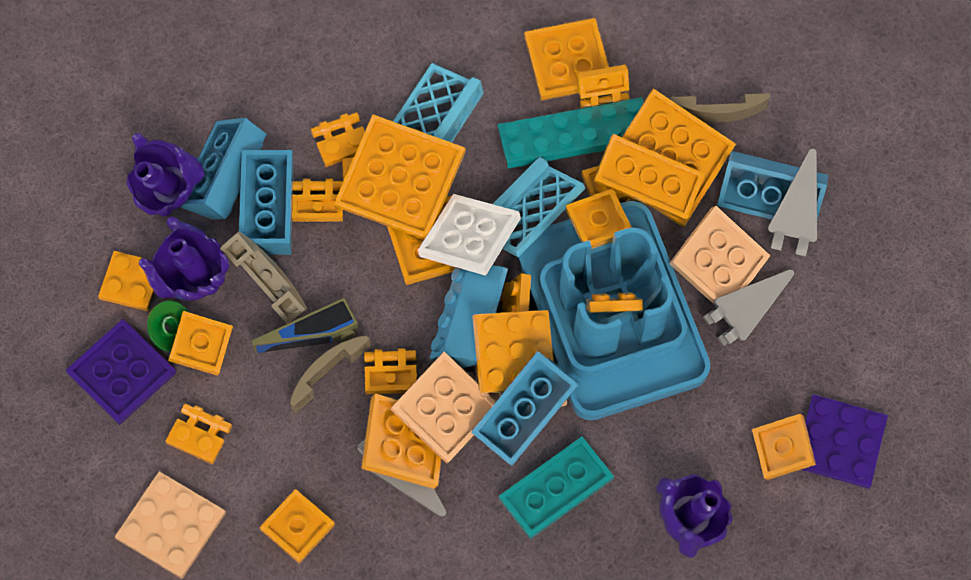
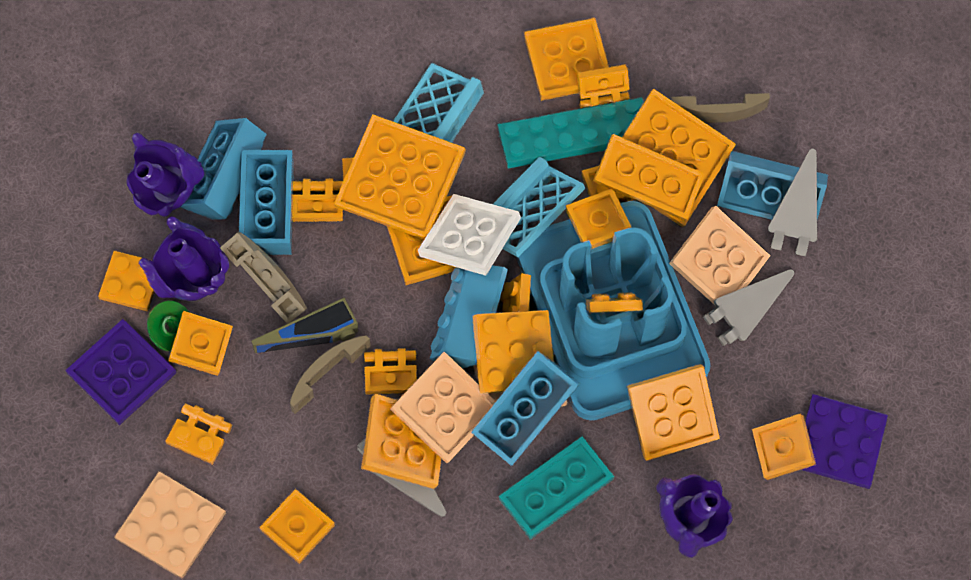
light orange plate [310,112,365,167] -> none
none -> light orange plate [627,364,720,461]

